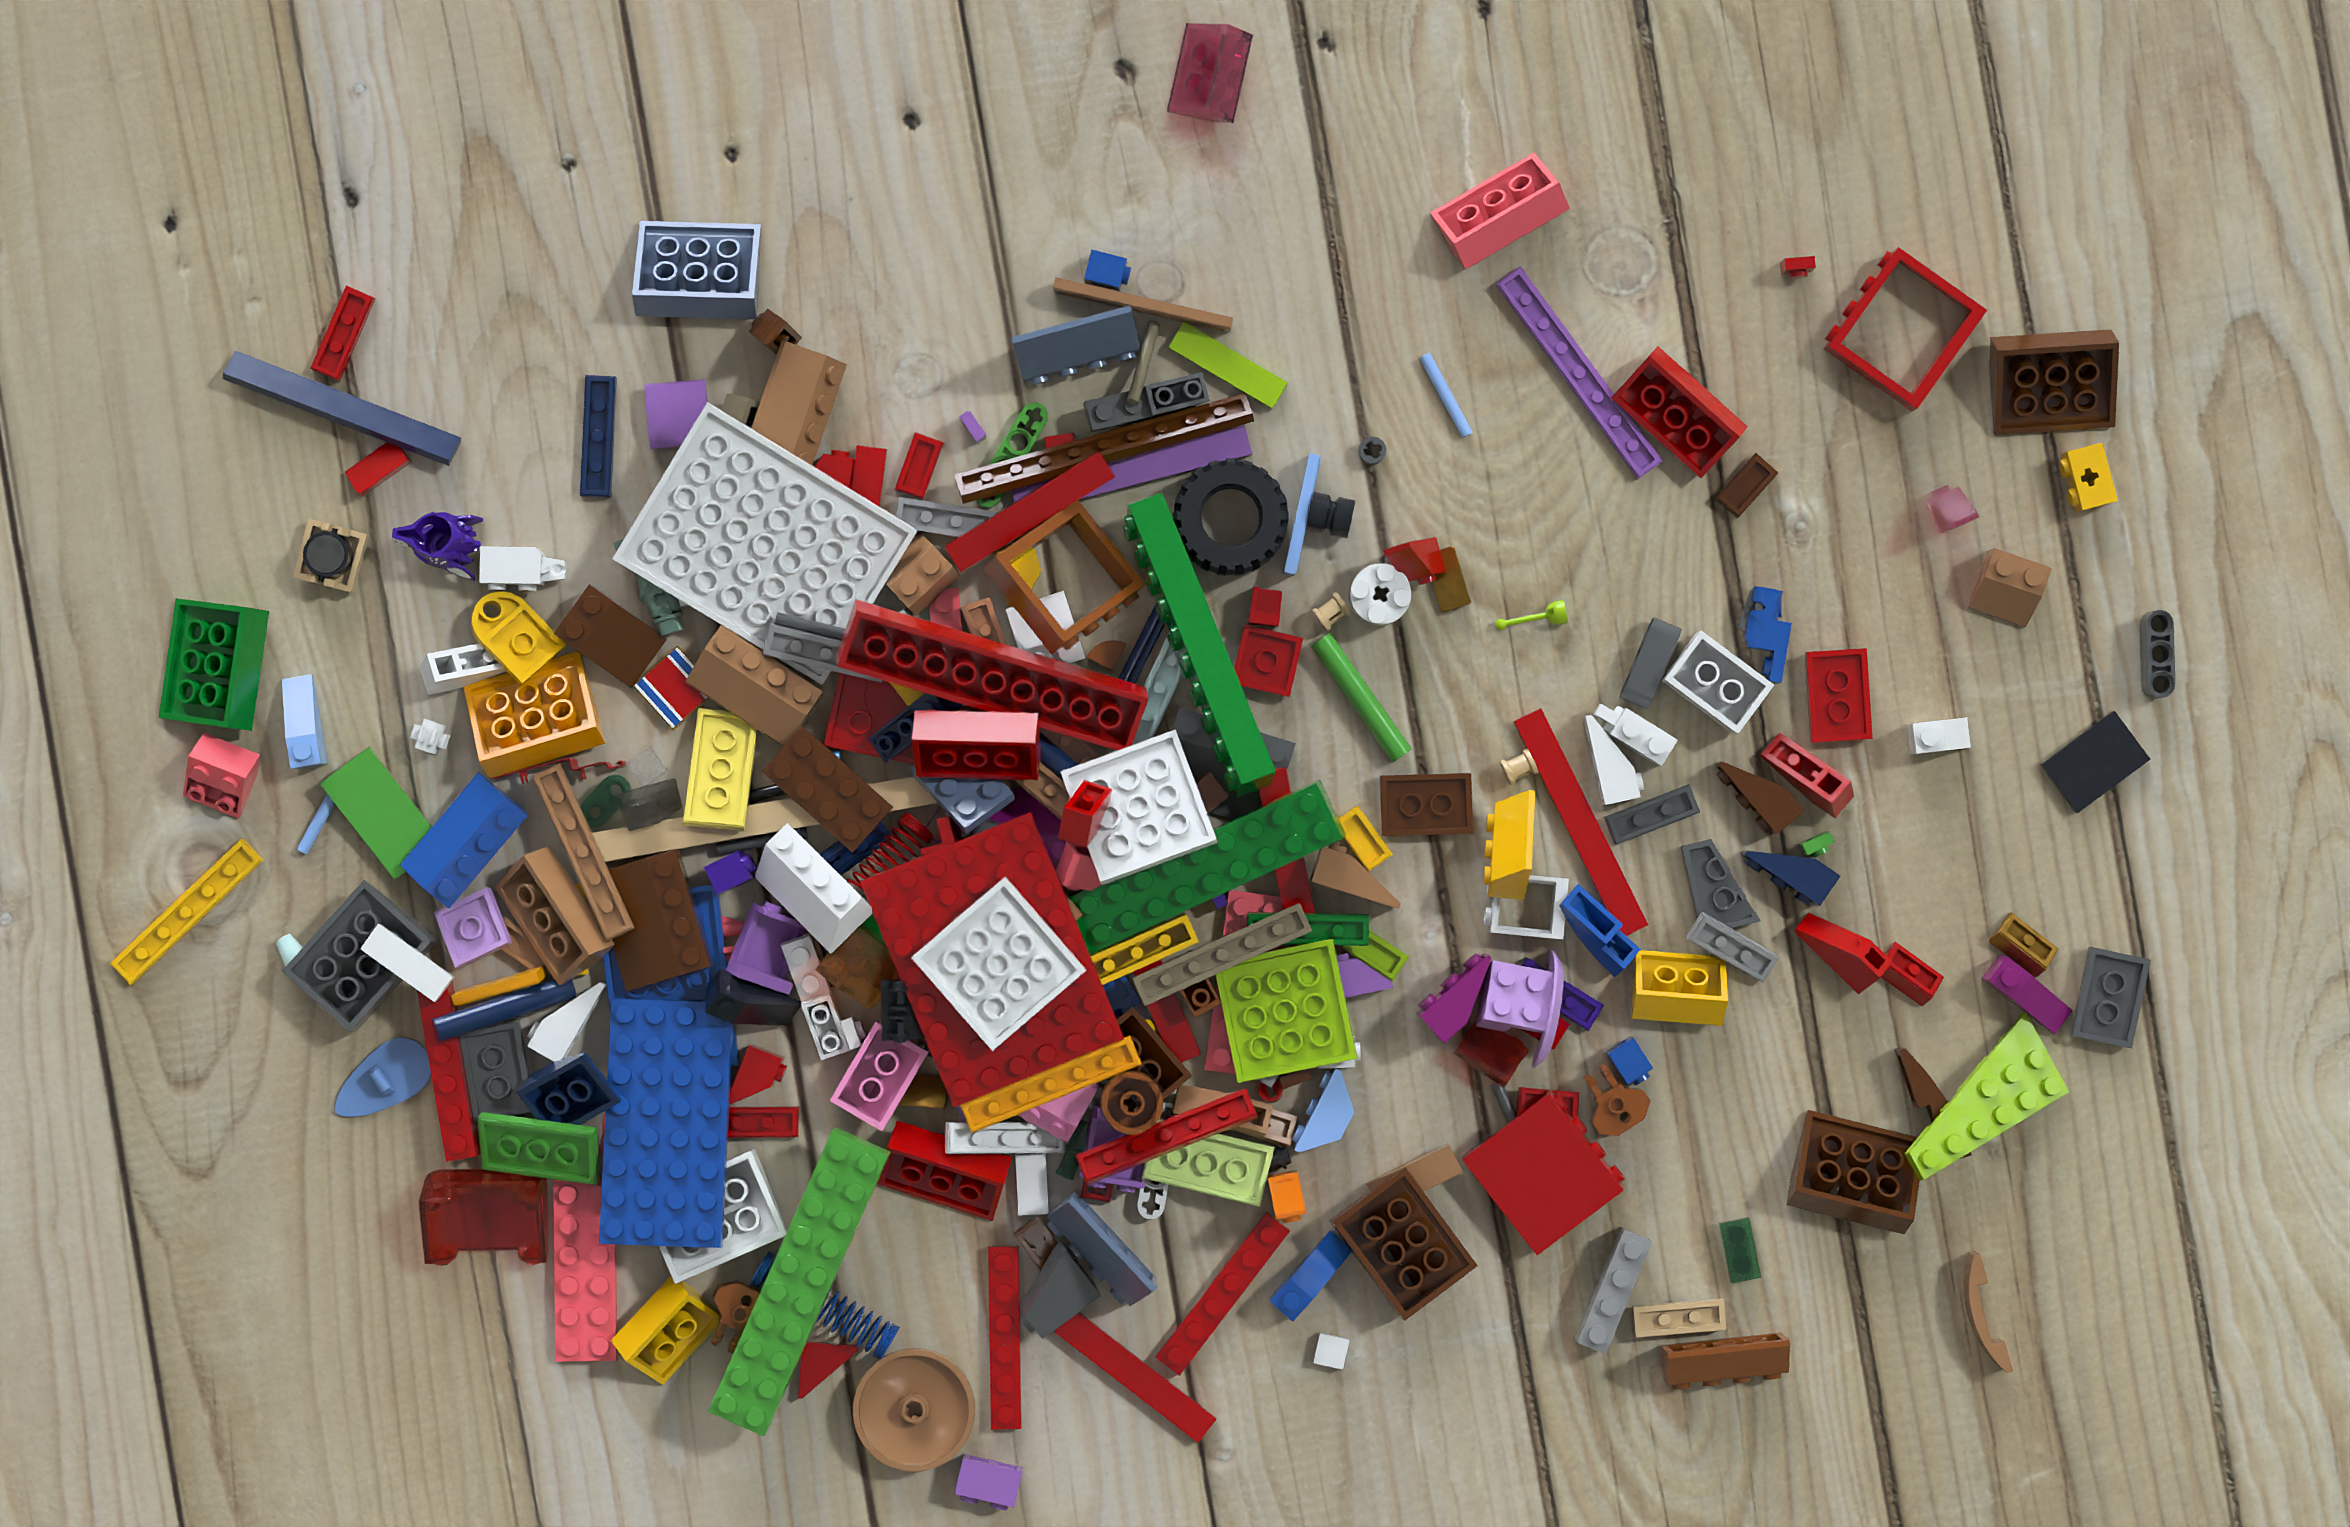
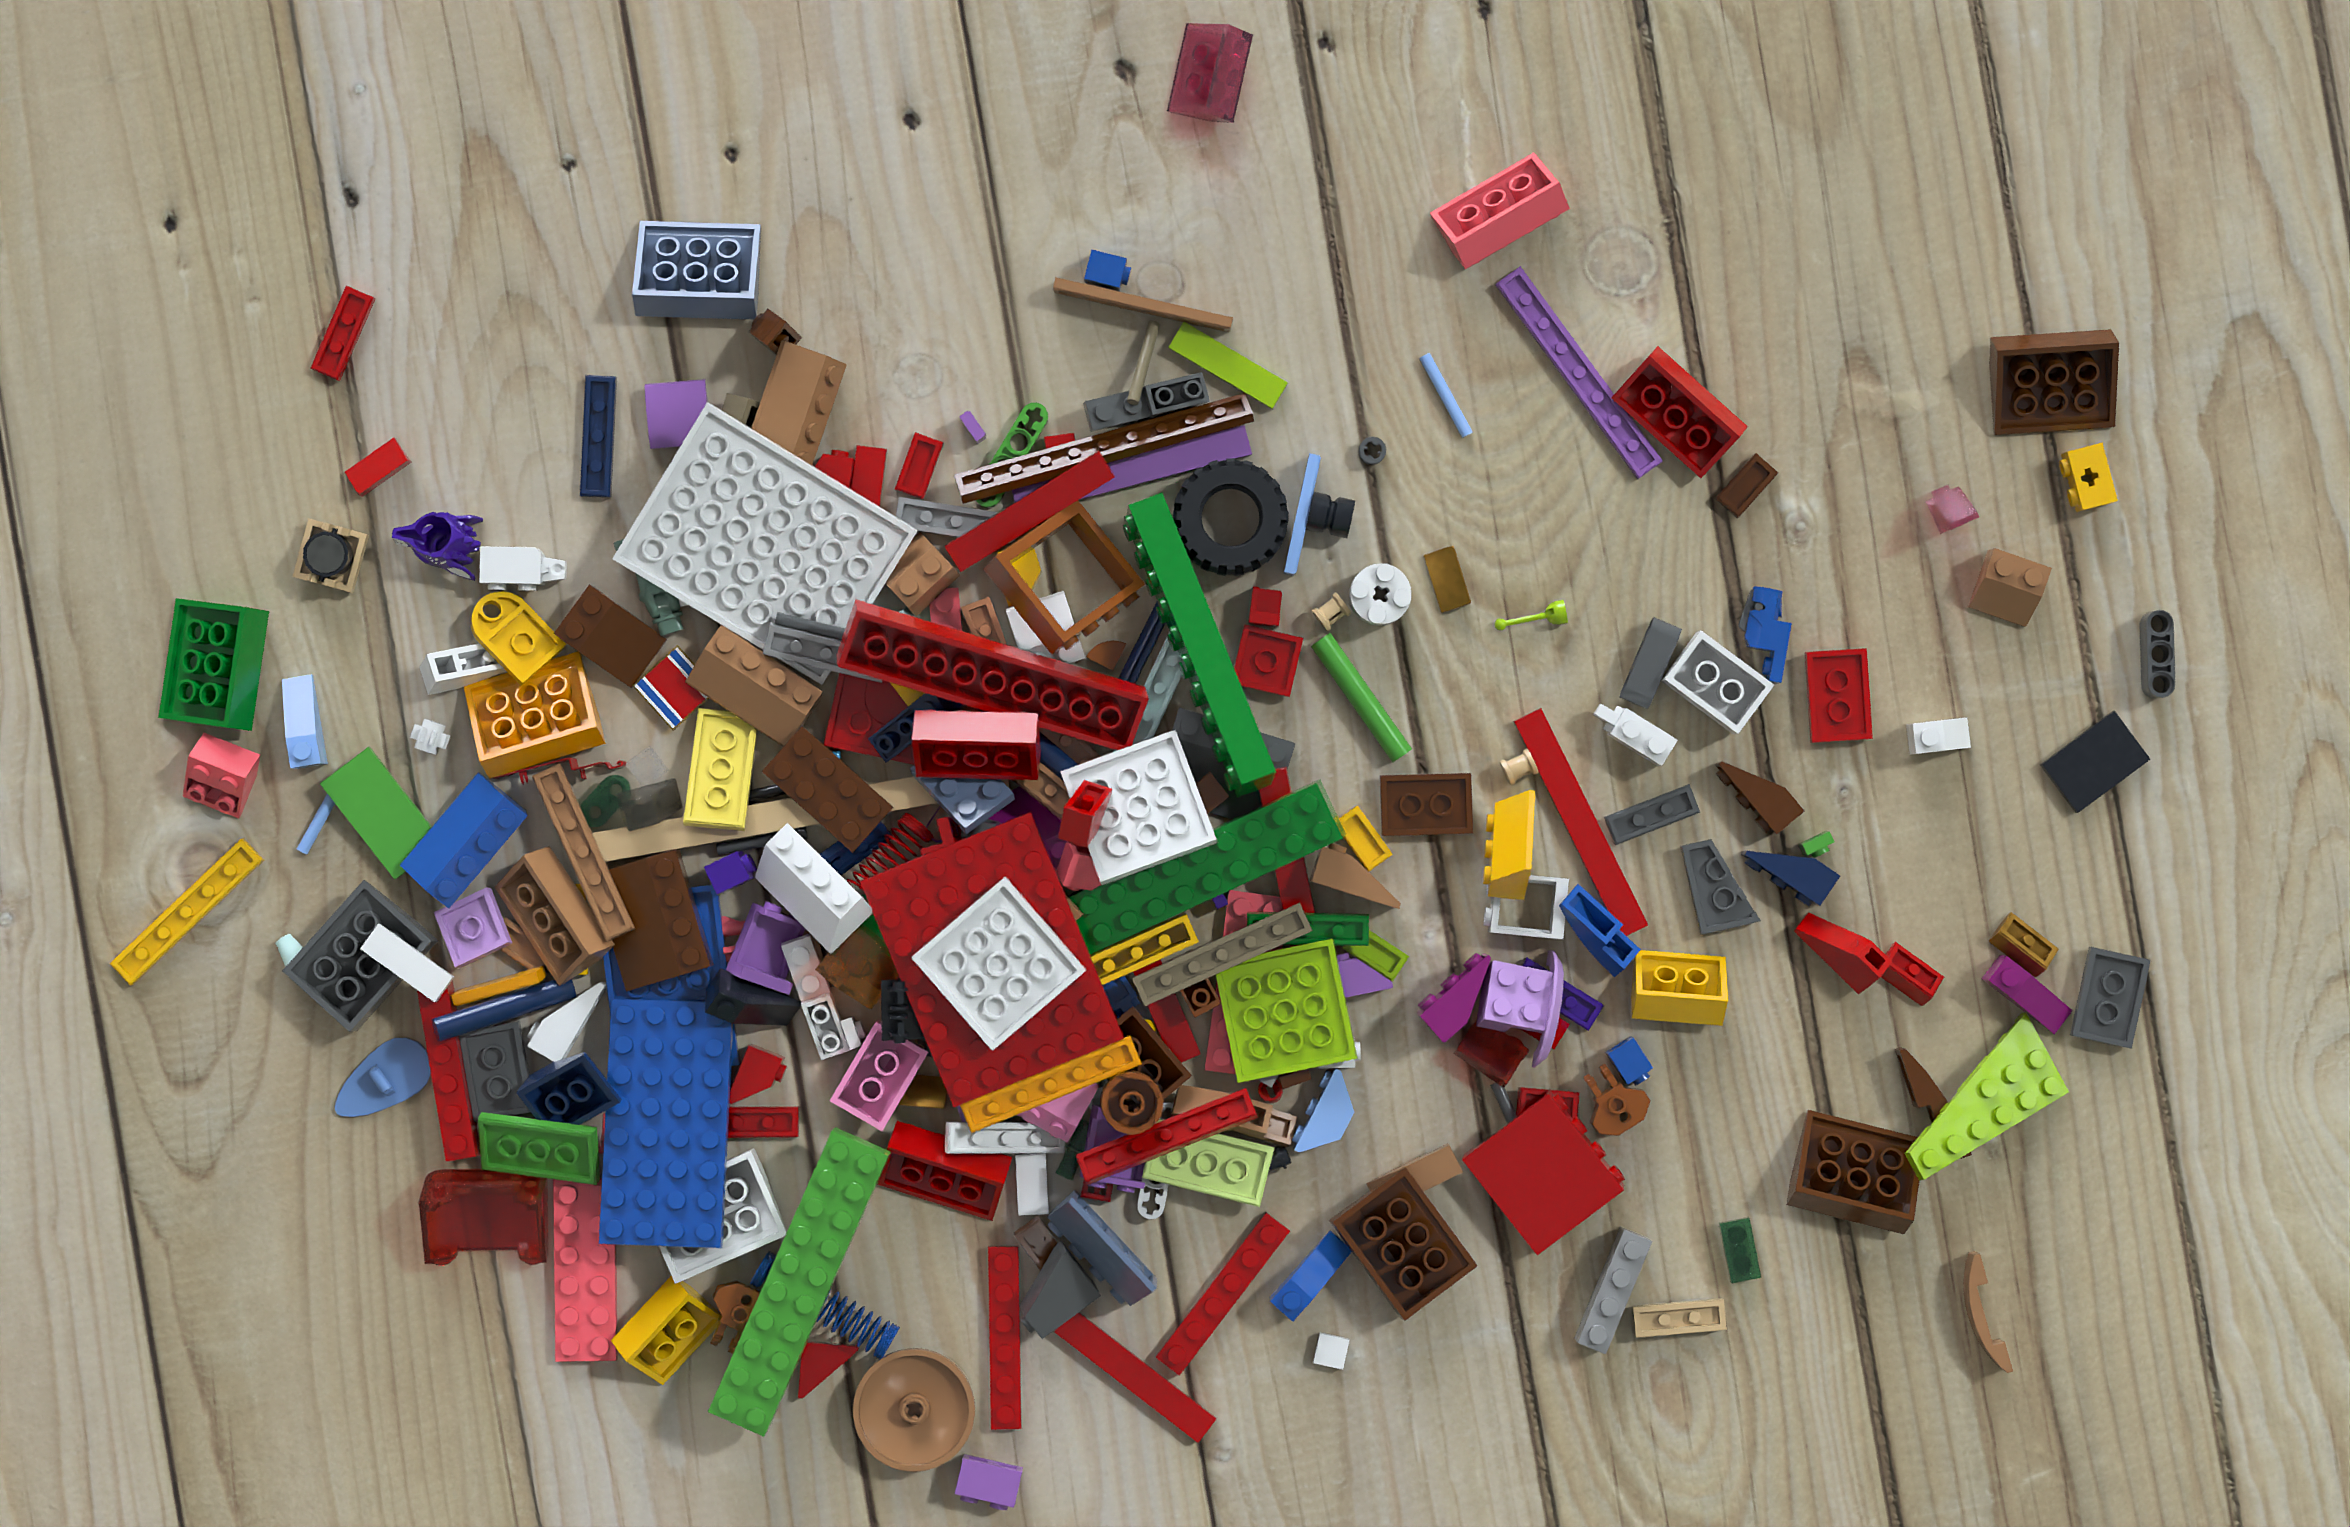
dark blue tile [223,351,461,466] -> none
sand blue slope [1011,306,1140,386] -> none
orange slope [1267,1170,1306,1223] -> none
red slope [1383,537,1446,585] -> none
white slope [1582,715,1644,805] -> none
dark orange slope [1660,1332,1790,1389] -> none
light grey tile [1686,912,1779,983] -> none
red slope [1761,733,1854,818] -> none
red plate [1780,256,1816,279] -> none
red window [1824,247,1987,412] -> none

